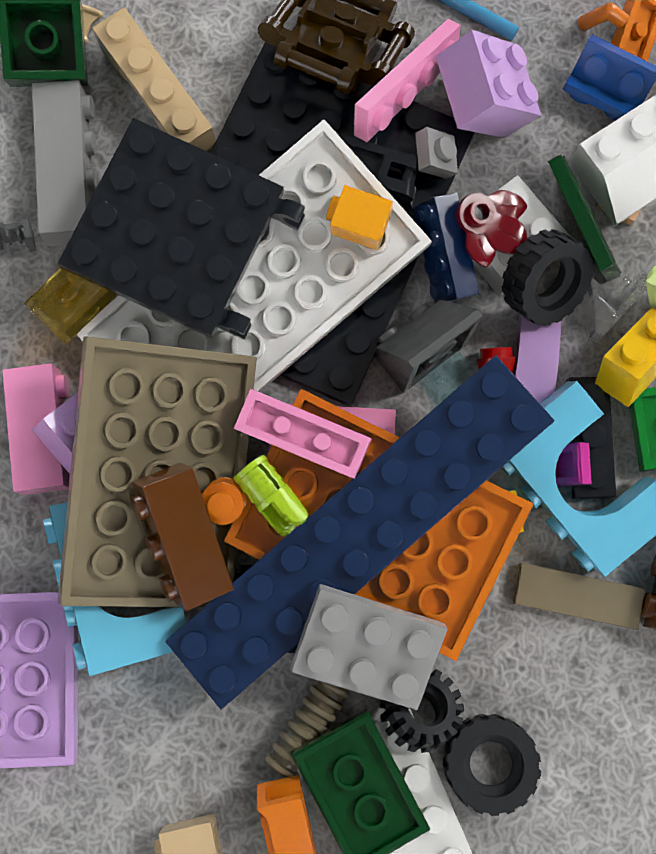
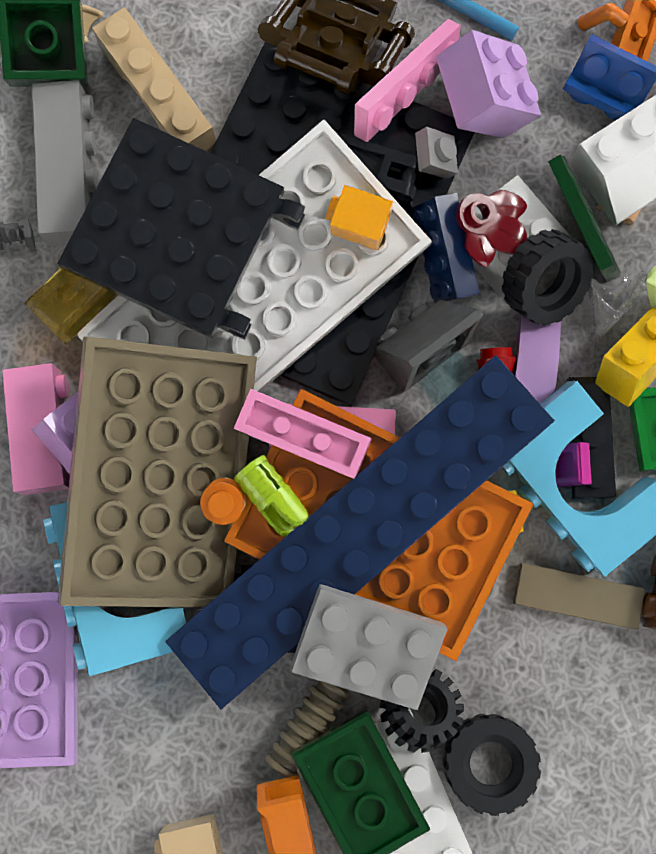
reddish brown brick [130,463,234,611] -> none

